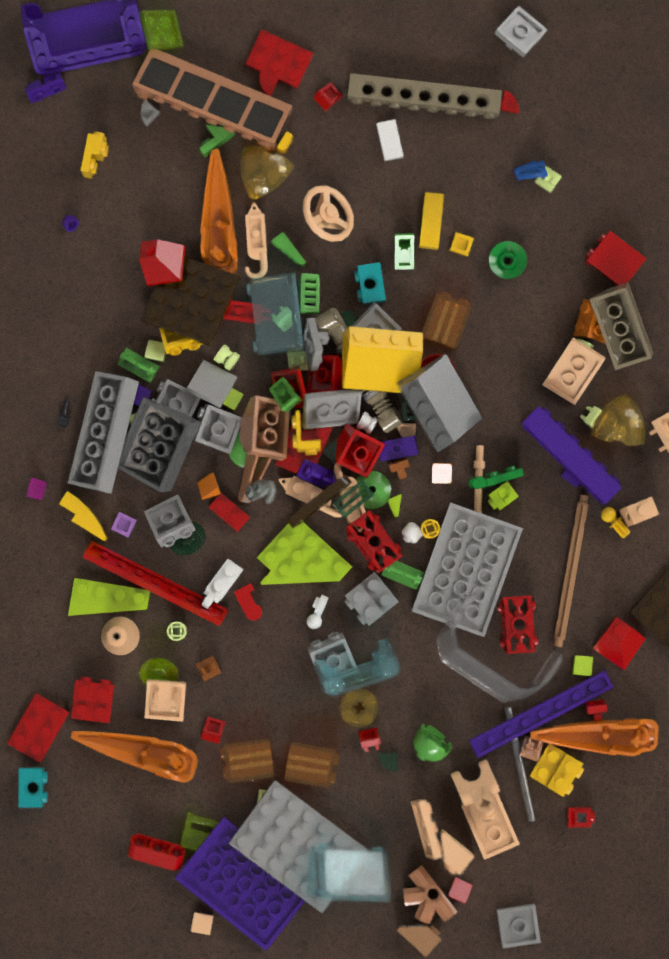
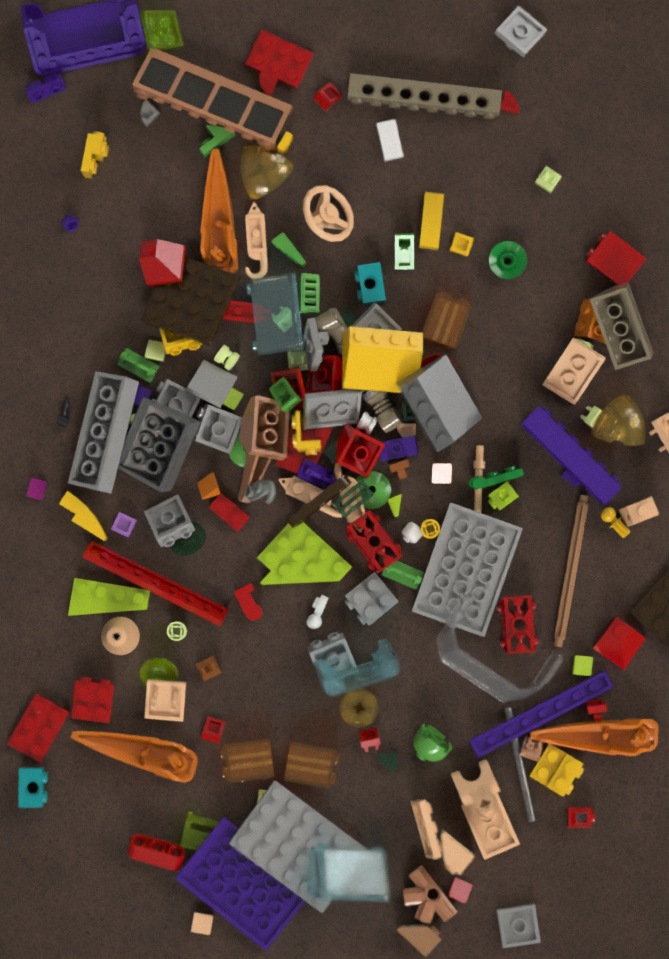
white hinge [201,559,243,609] -> none
blue plant [513,160,548,181] -> none

